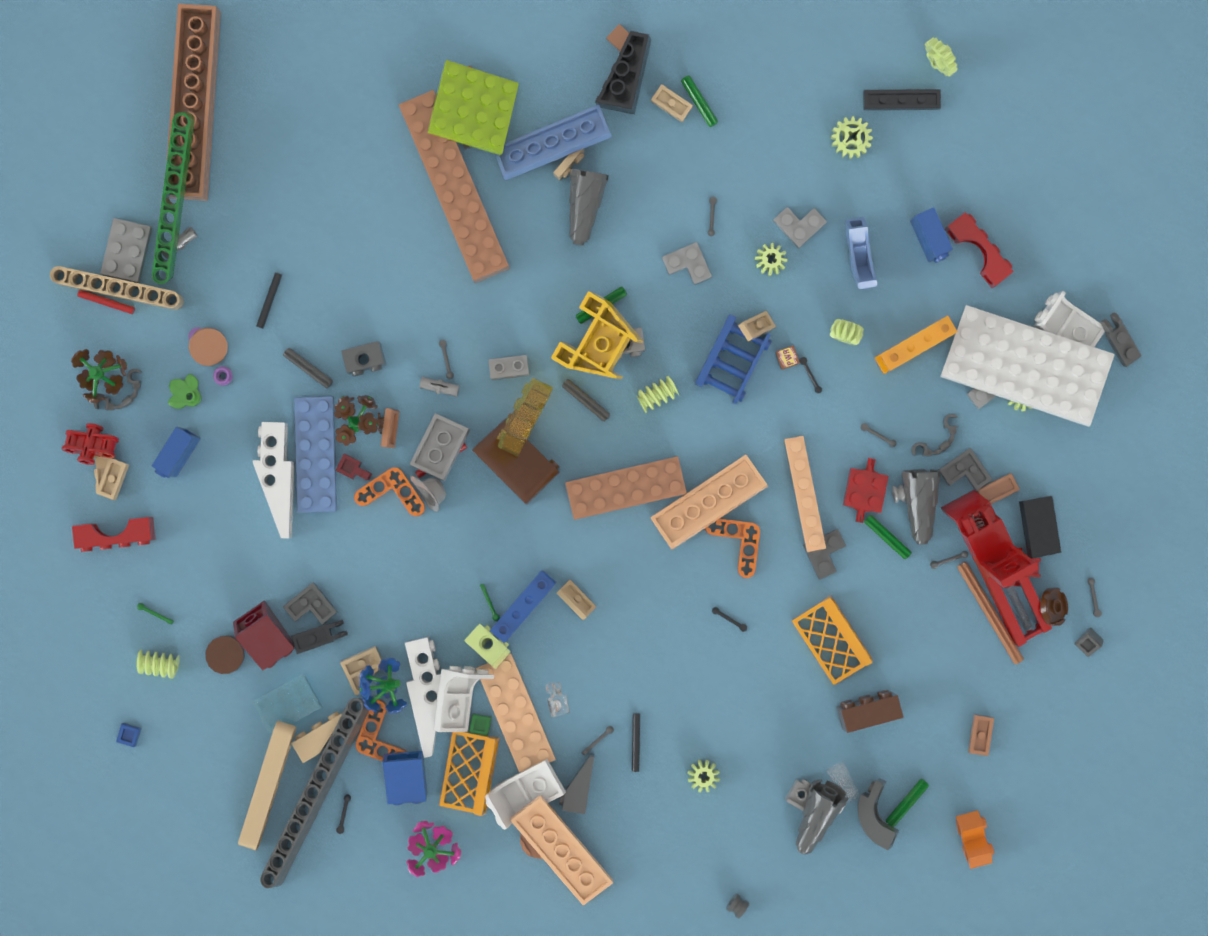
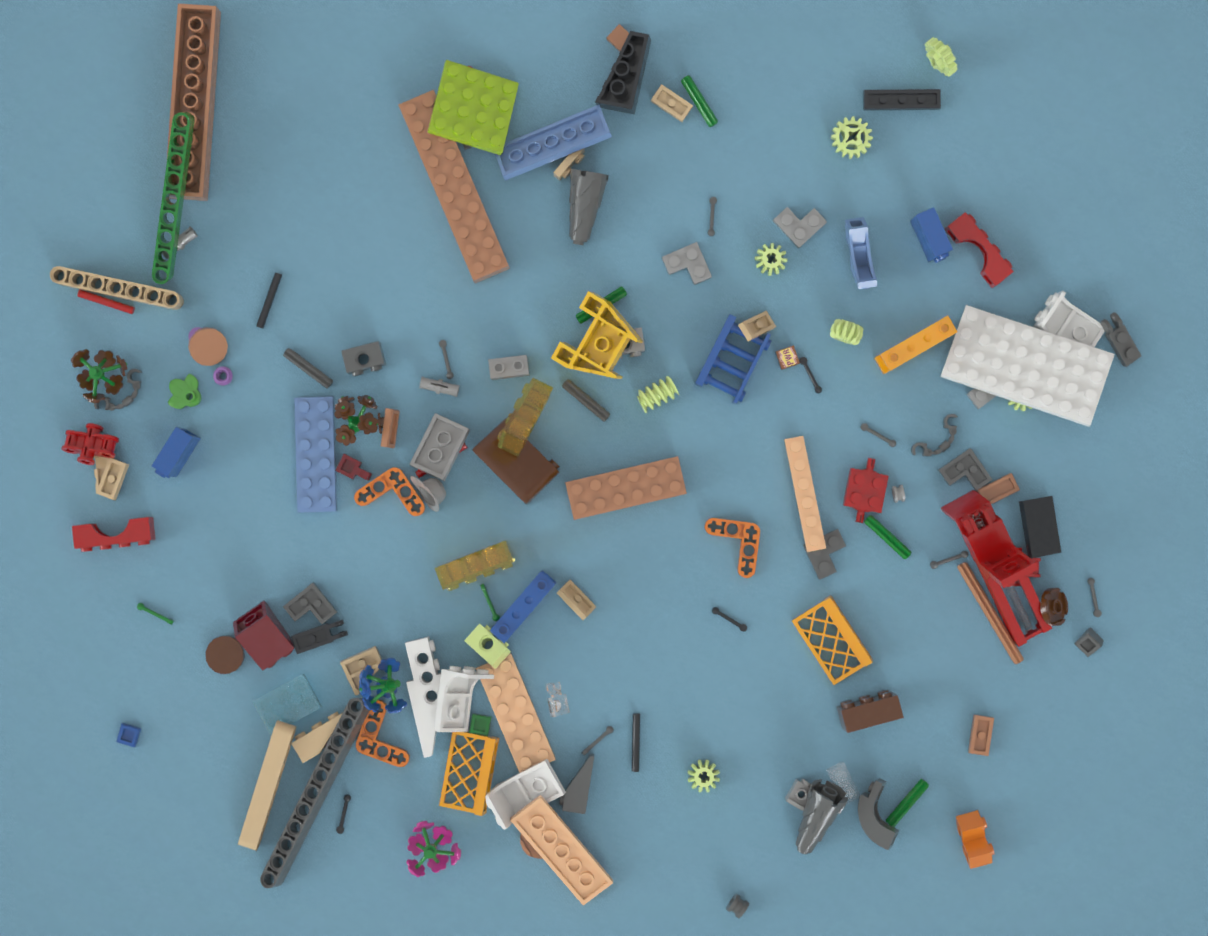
light grey plate [100,218,152,283] -> none
yellowish green piece [136,649,180,679] -> none
white brick [253,422,294,538] -> none
blue brick [383,751,427,805] -> none
light nougat plate [650,455,768,550] -> none
dark grey cone [902,469,941,544] -> none
none -> clear yellow wedge [435,540,515,591]

